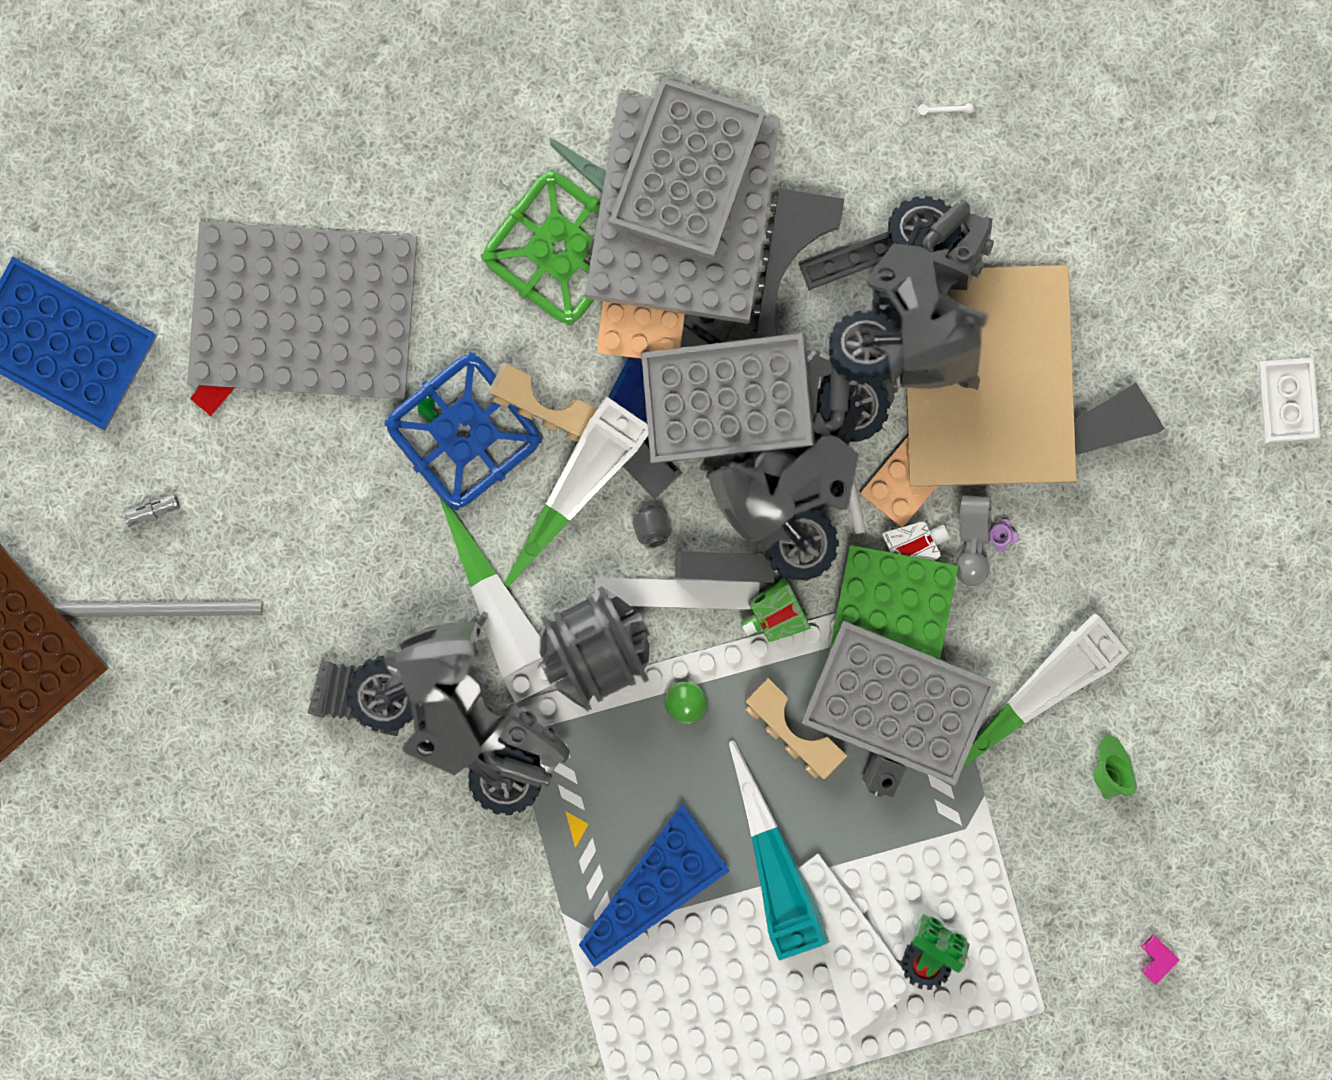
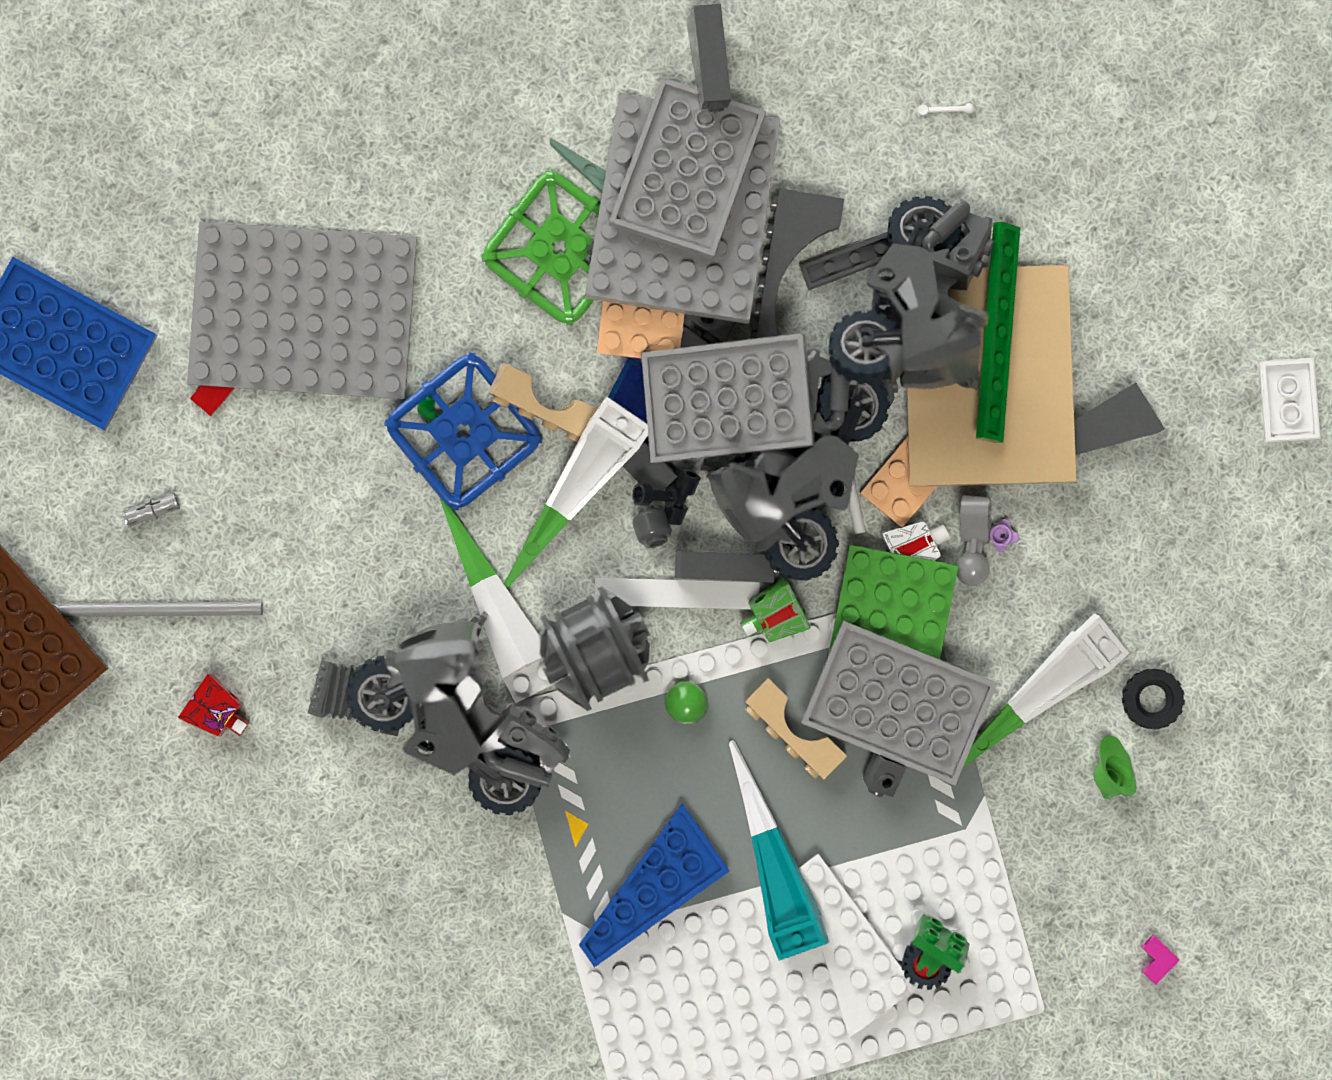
none -> red torso [178,674,249,736]
none -> black bar [632,469,701,525]
none -> dark grey slope [687,4,731,112]
none -> green plate [976,221,1021,443]
none -> black tyre [1122,669,1185,729]

